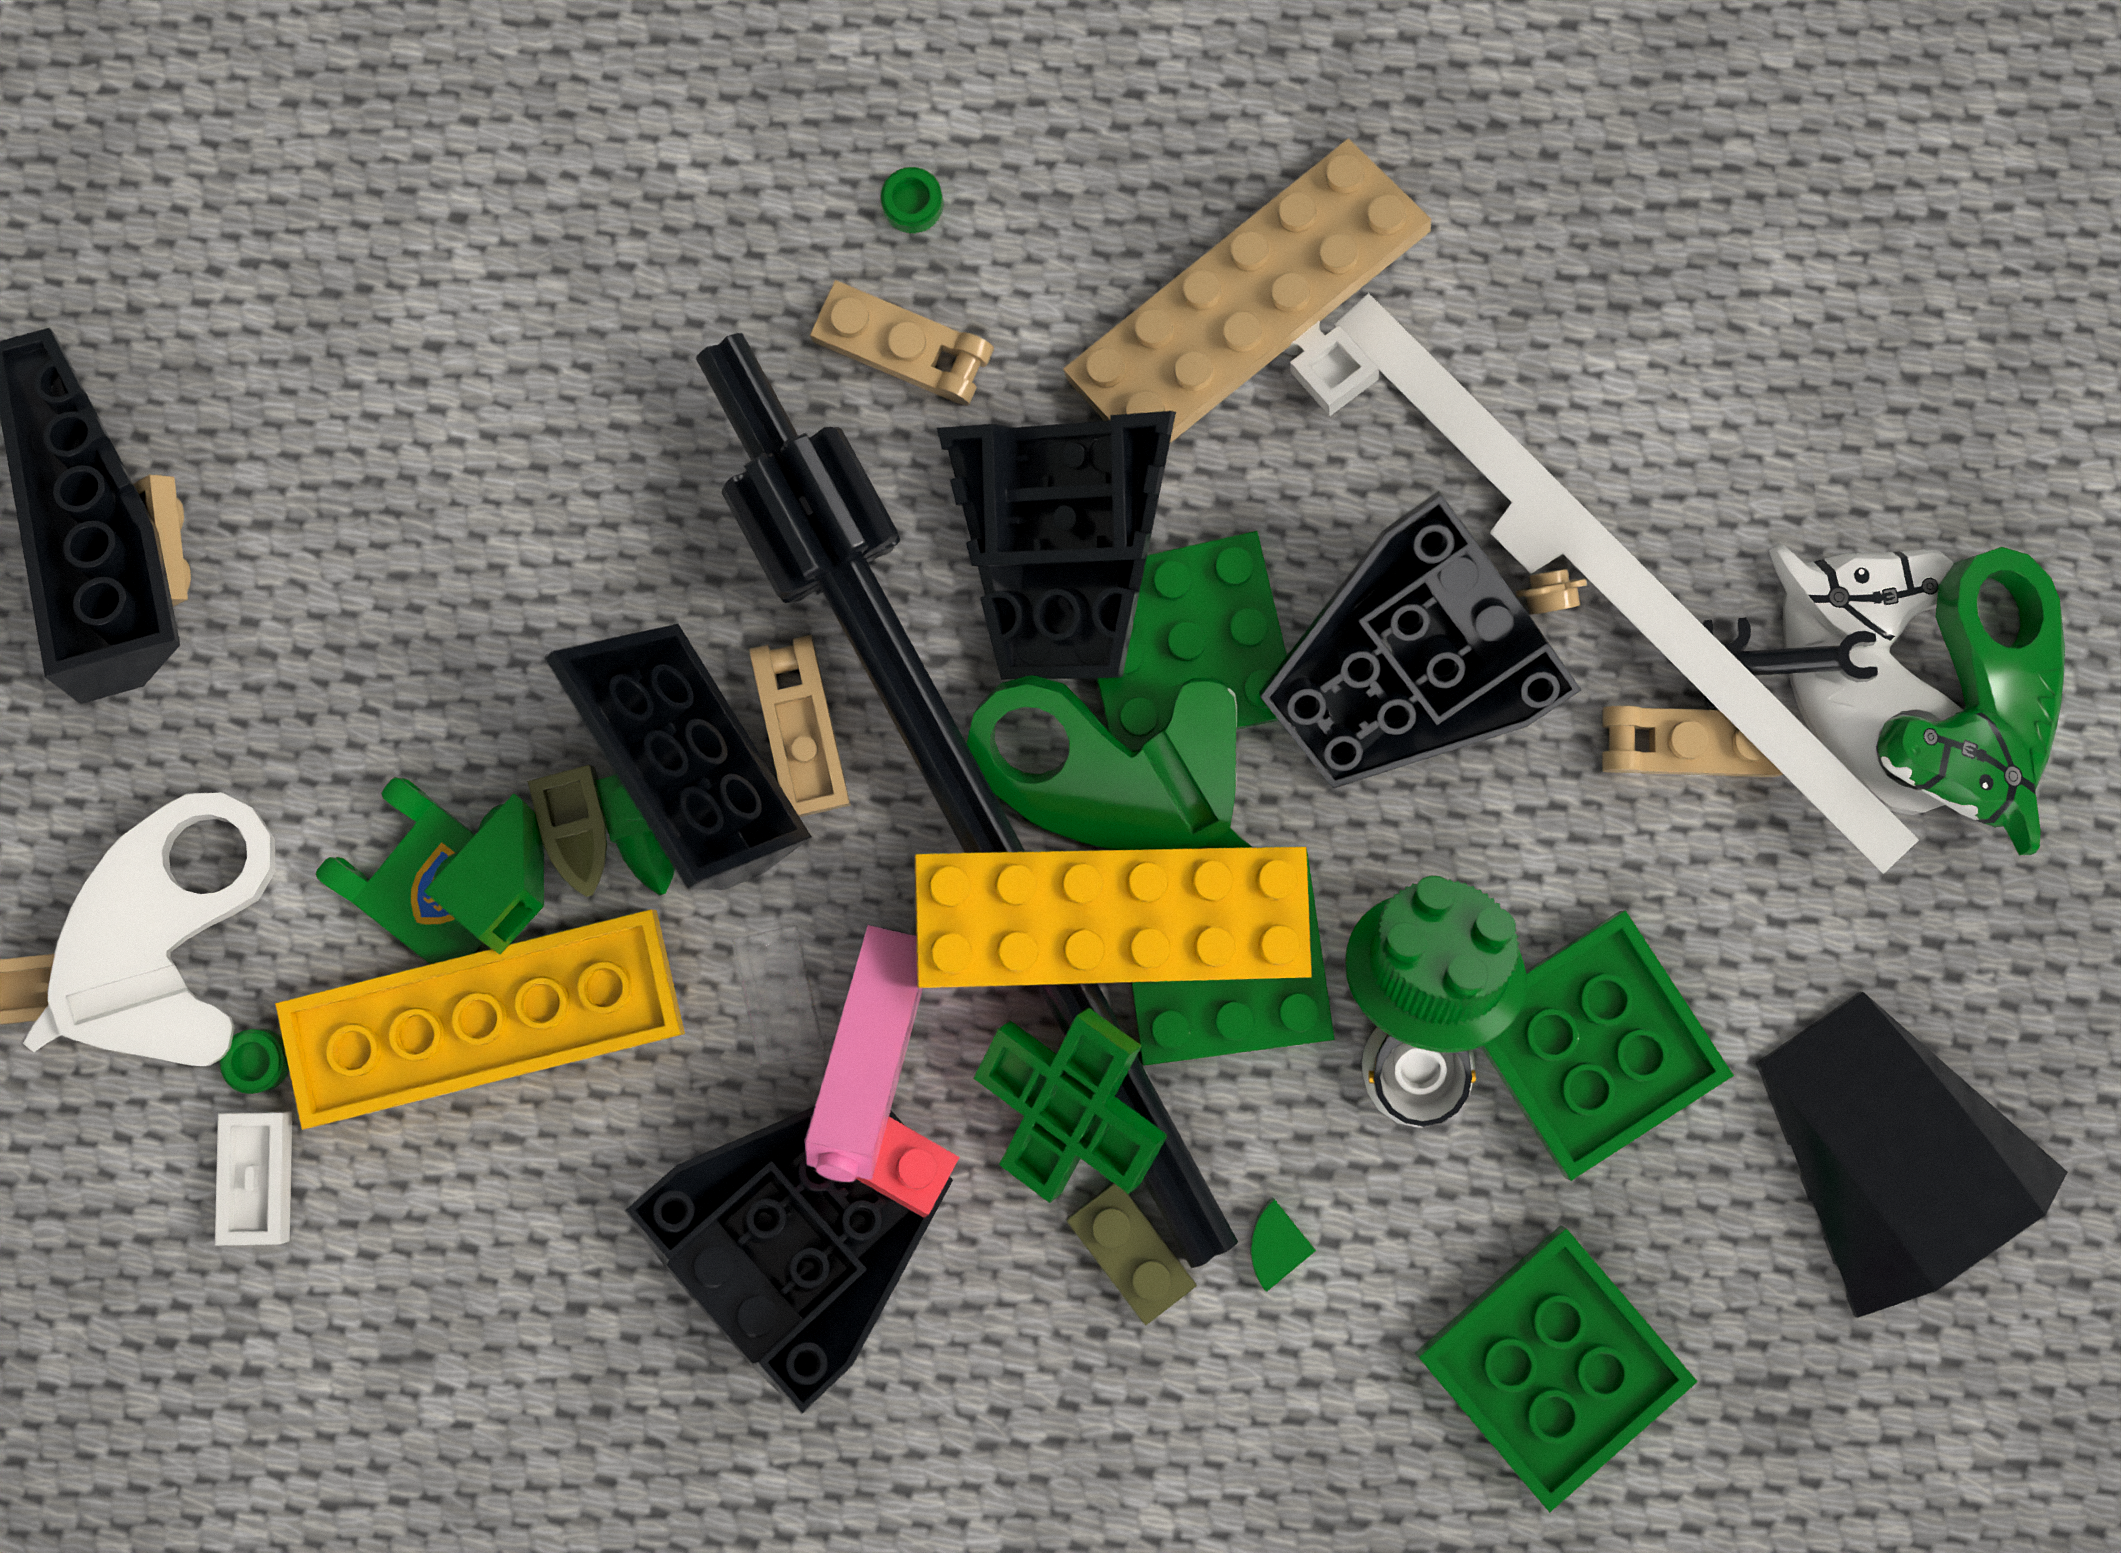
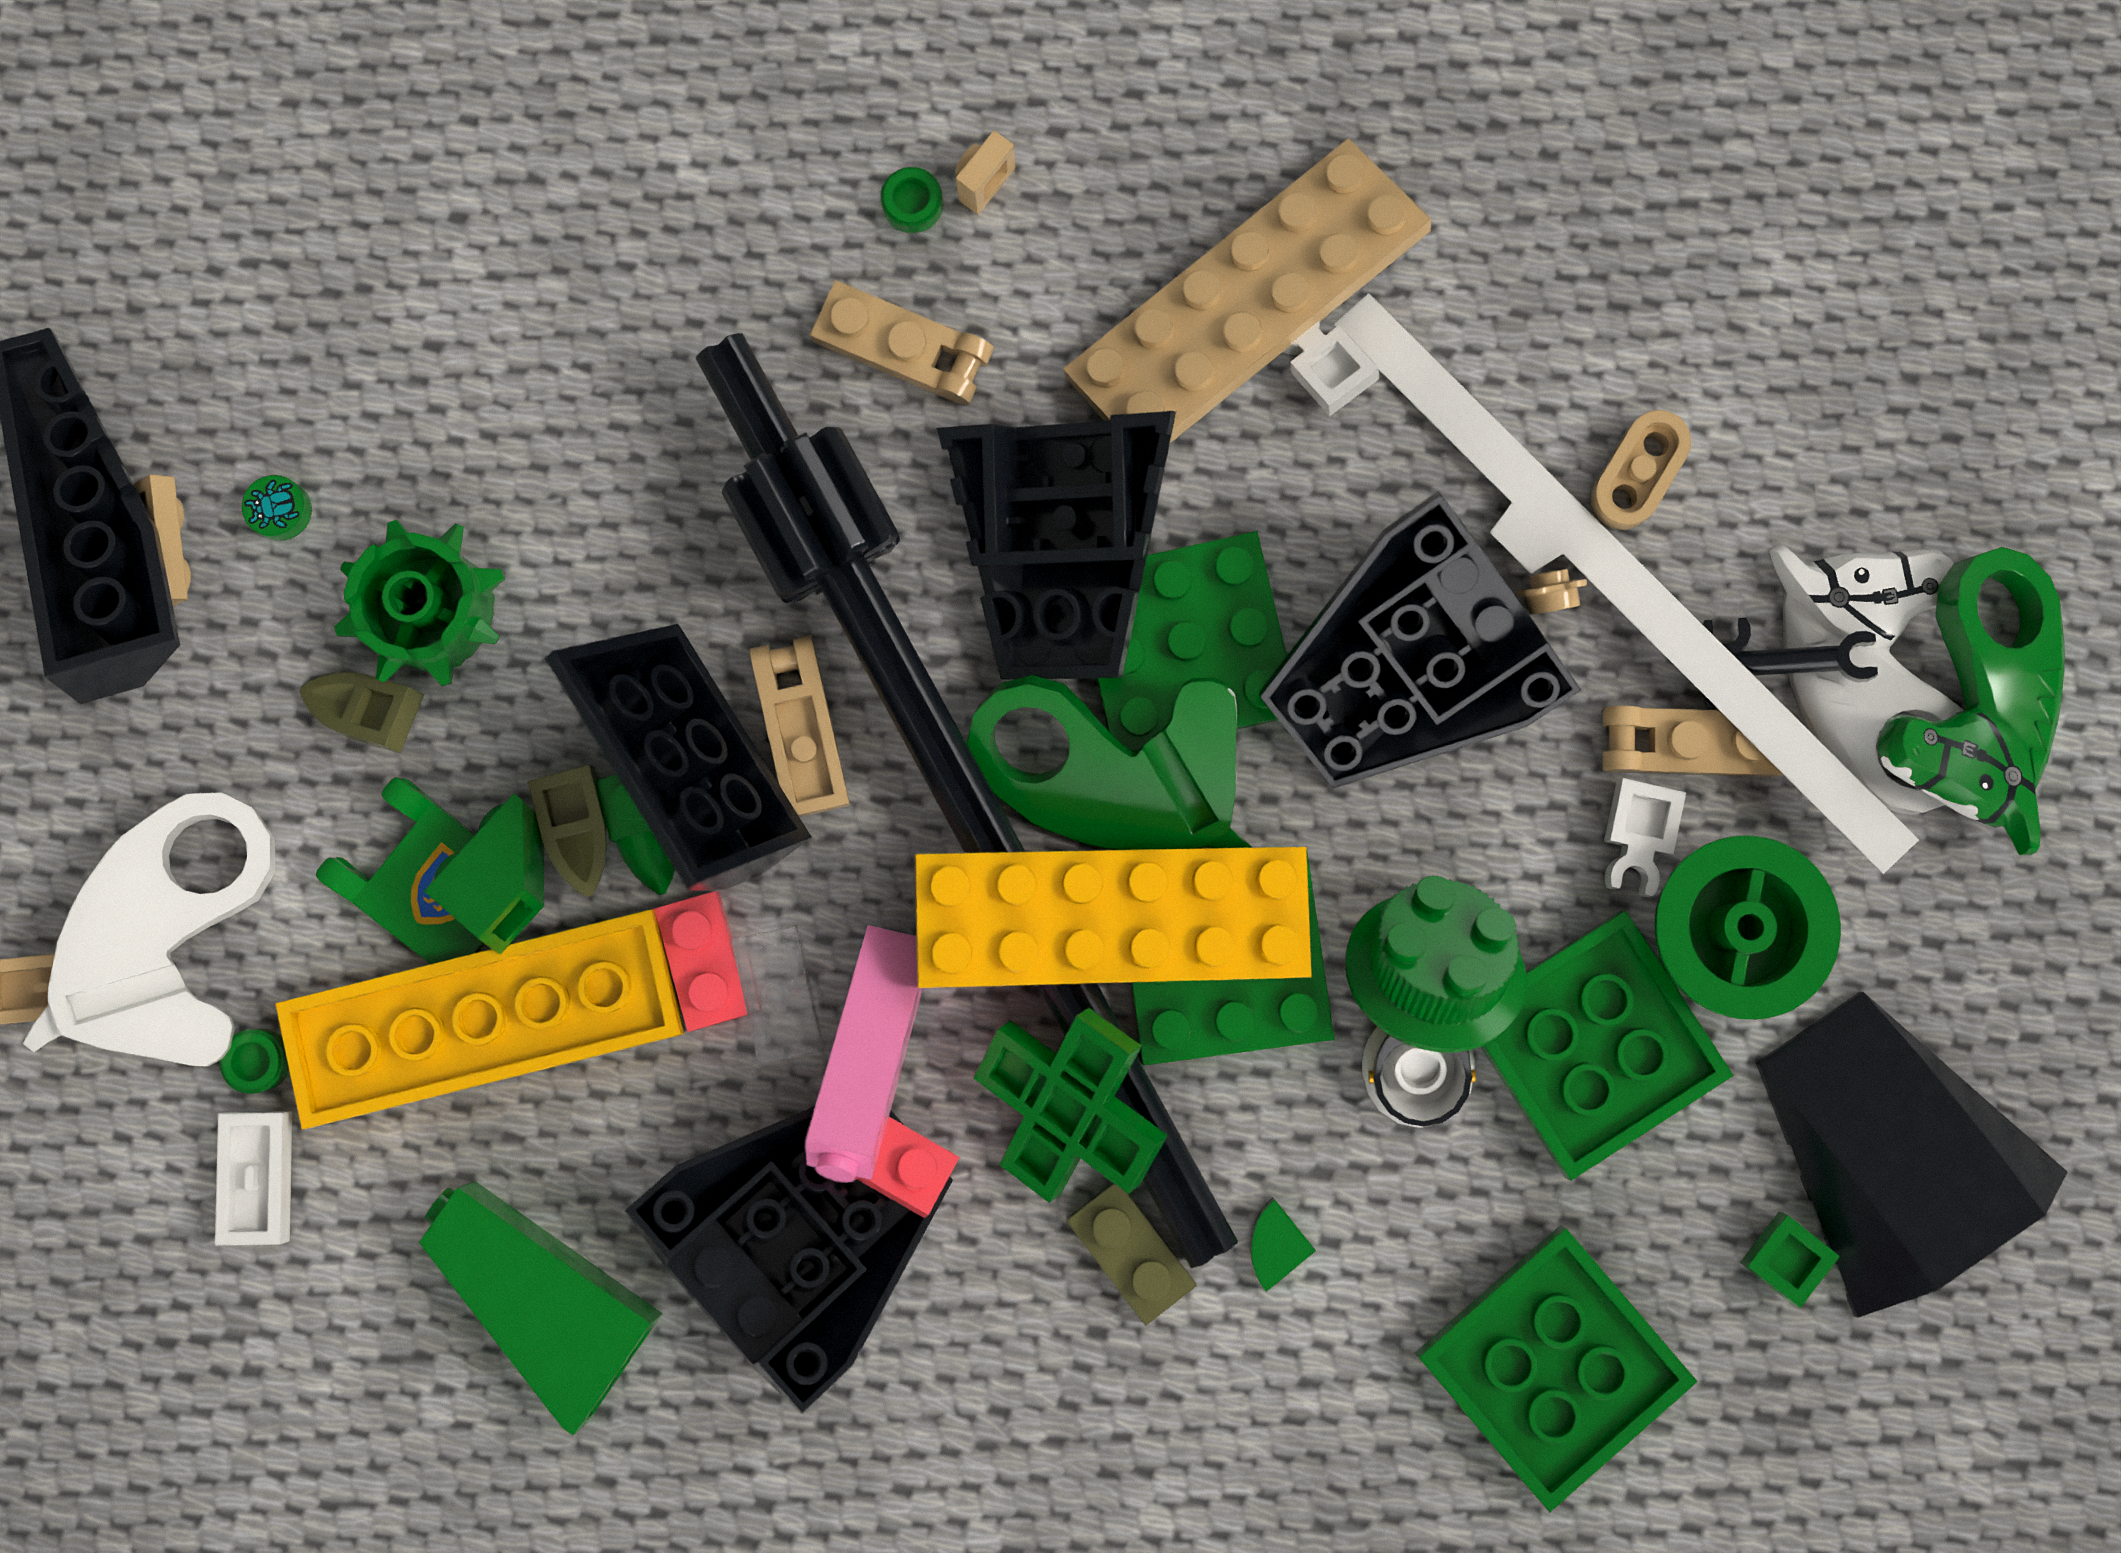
none -> tile [242,475,312,541]
none -> olive plate [300,672,424,753]
none -> green brick [334,519,505,687]
none -> green slope [419,1181,663,1436]
none -> coral plate [654,891,753,1032]
none -> tan plate [955,130,1016,215]
none -> tan plate [1590,410,1691,530]
none -> white plate [1604,778,1686,897]
none -> green piece [1655,835,1841,1020]
none -> green plate [1740,1212,1840,1308]

